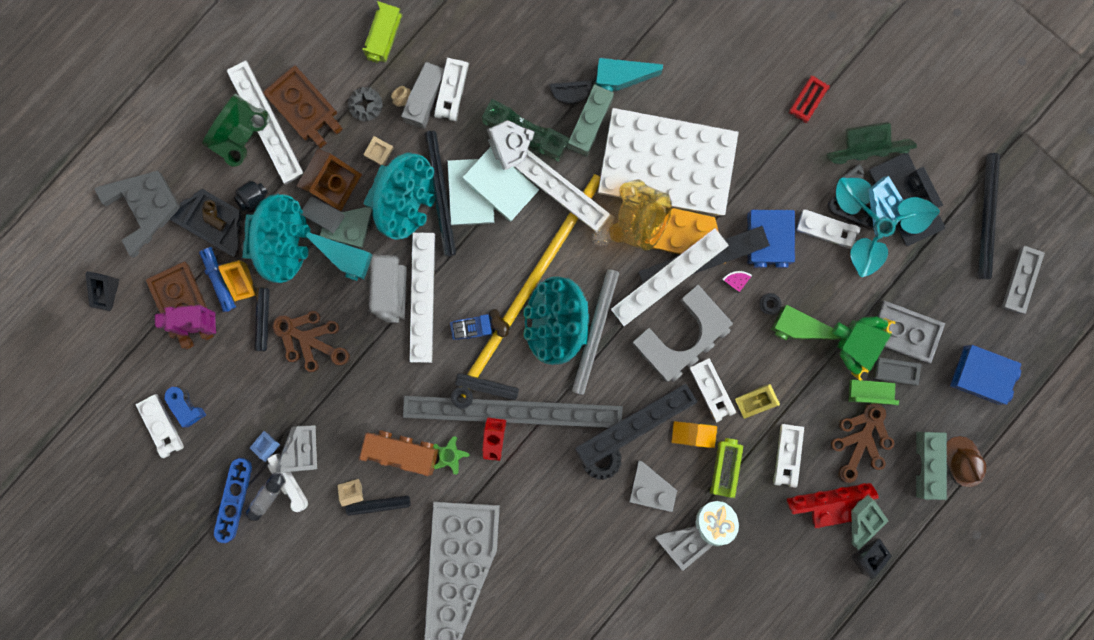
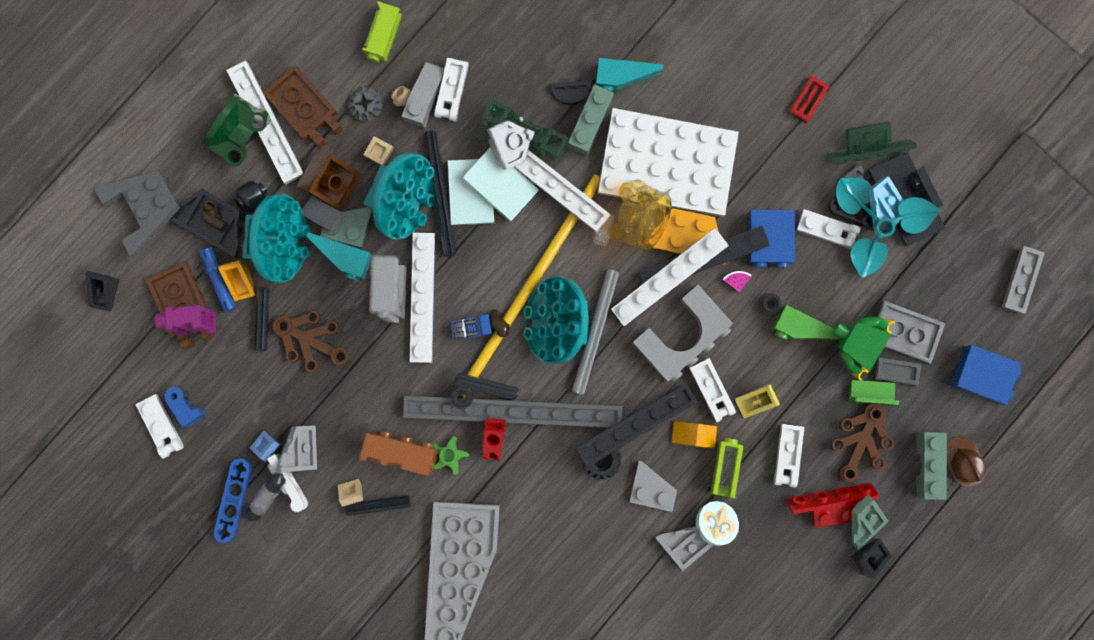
black axle [978,153,1000,280] -> none

